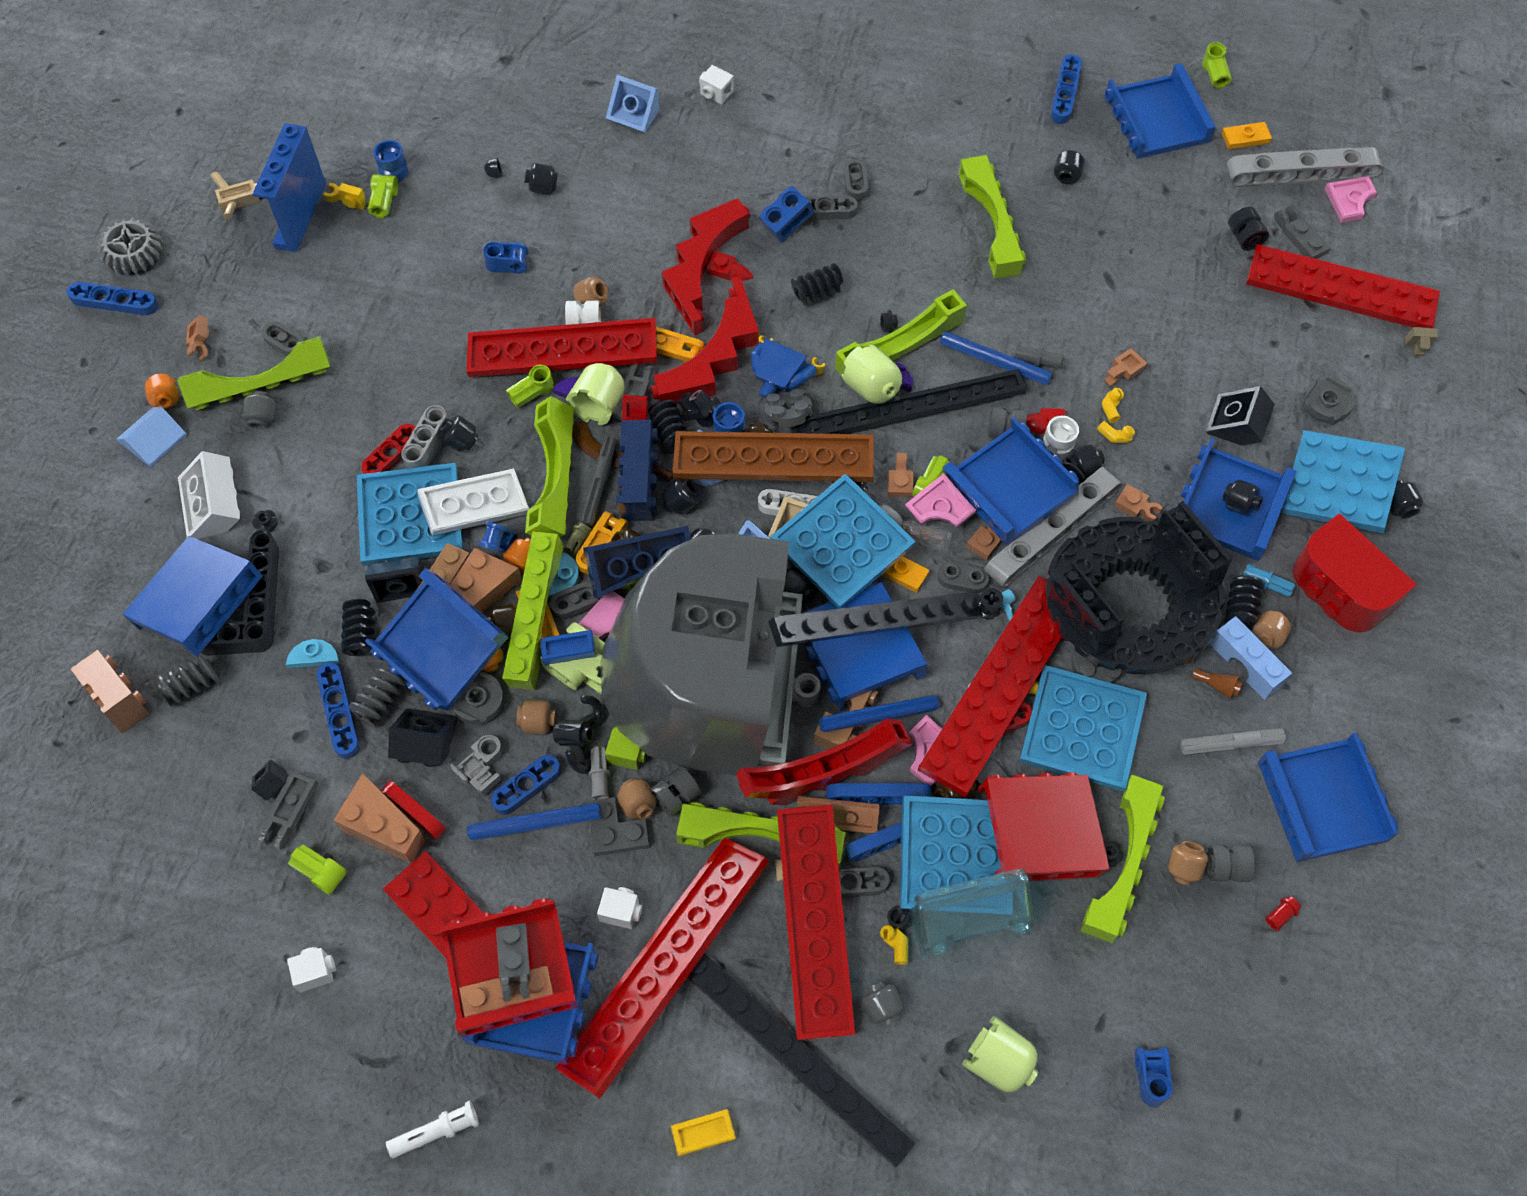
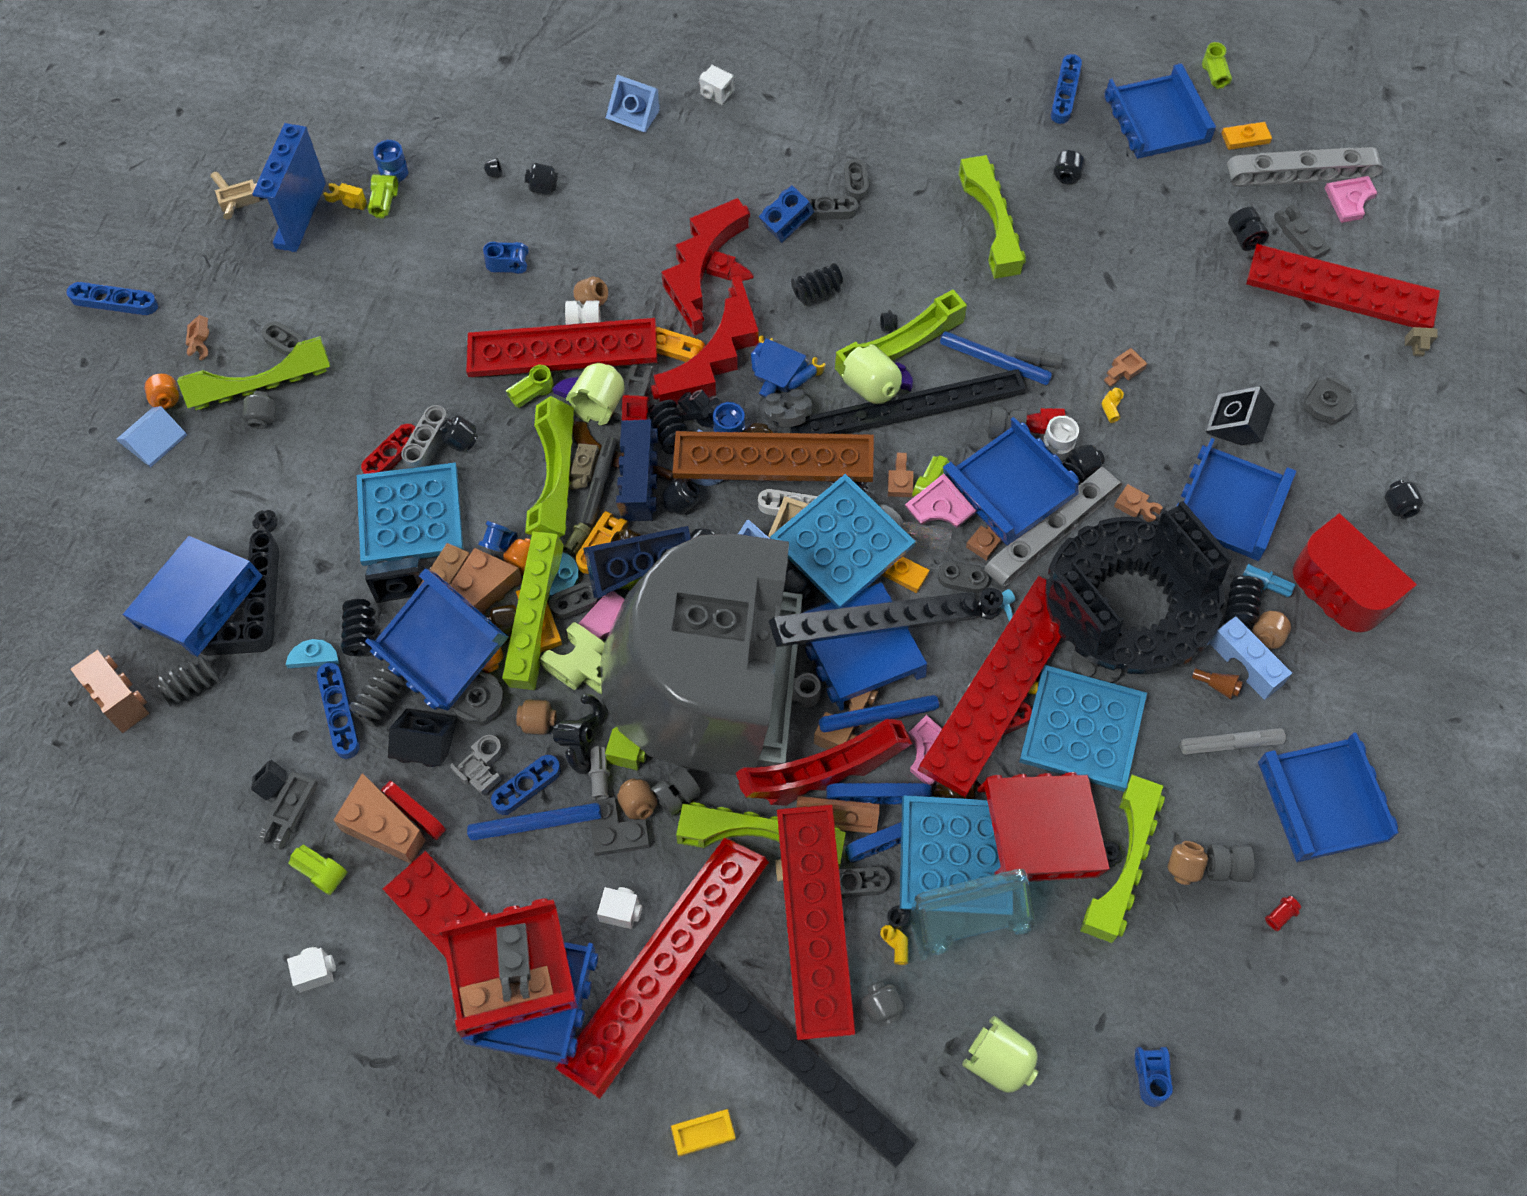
light grey gear [97,217,163,276] -> none
white slope [178,451,240,539] -> none
white pin [386,1101,479,1158] -> none
white tile [417,469,529,536] -> none
blue tile [540,630,596,665] -> none
yellow arm [1097,421,1135,443] -> none
black head [1222,480,1263,516] -> none
dark azure plate [1281,430,1405,533] -> none
none -> dark tan piece [569,444,600,490]

